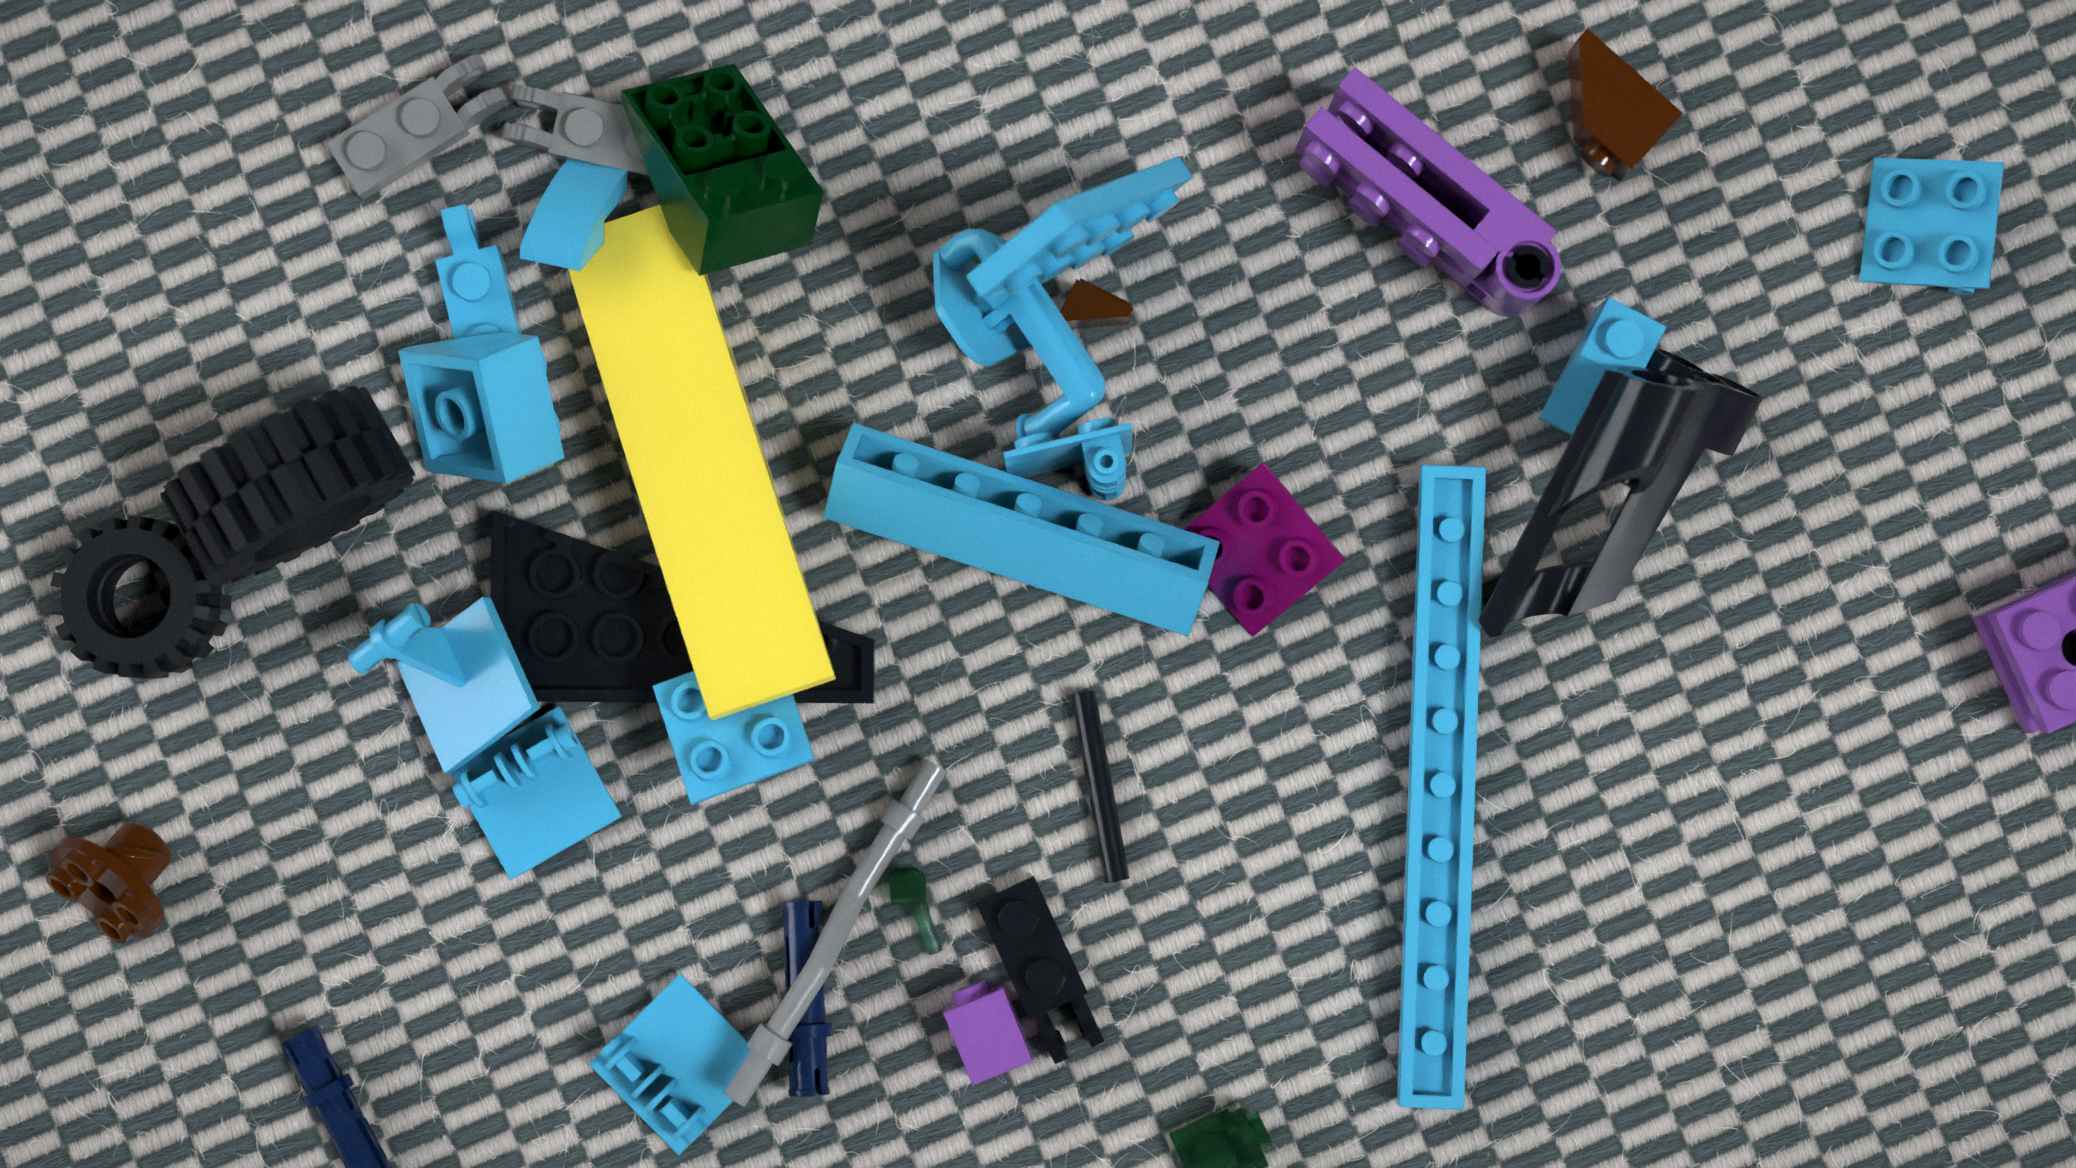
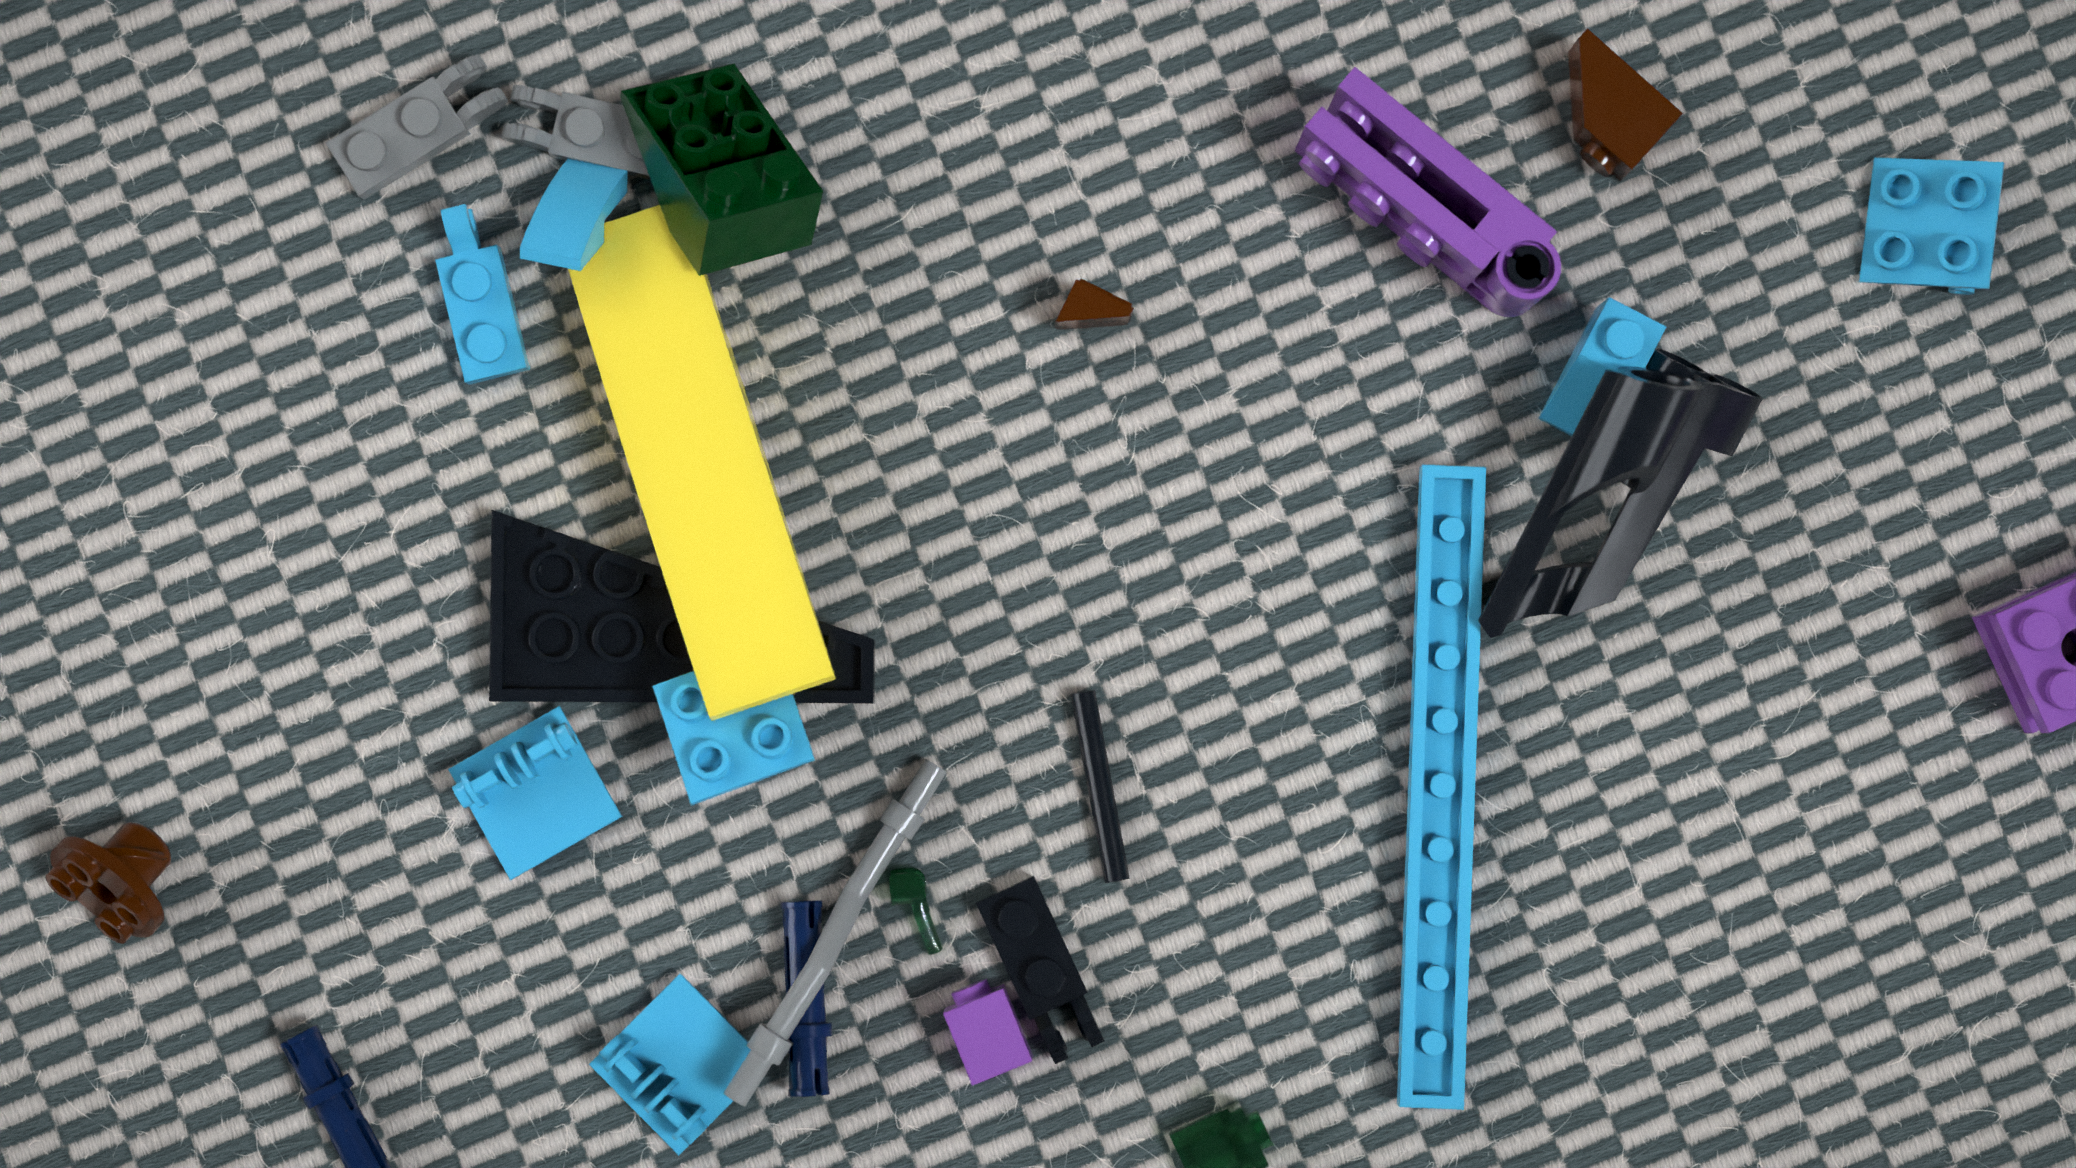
black tyre [50,516,232,679] -> none
black tyre [161,386,416,586] -> none
medium azure plate [348,597,540,773] -> none
medium azure slope [398,332,565,484] -> none
medium azure brick [823,423,1220,637] -> none
medium azure plate [933,156,1193,439] -> none
medium azure hinge [1003,418,1132,501] -> none
magenta hinge [1184,462,1346,637] -> none

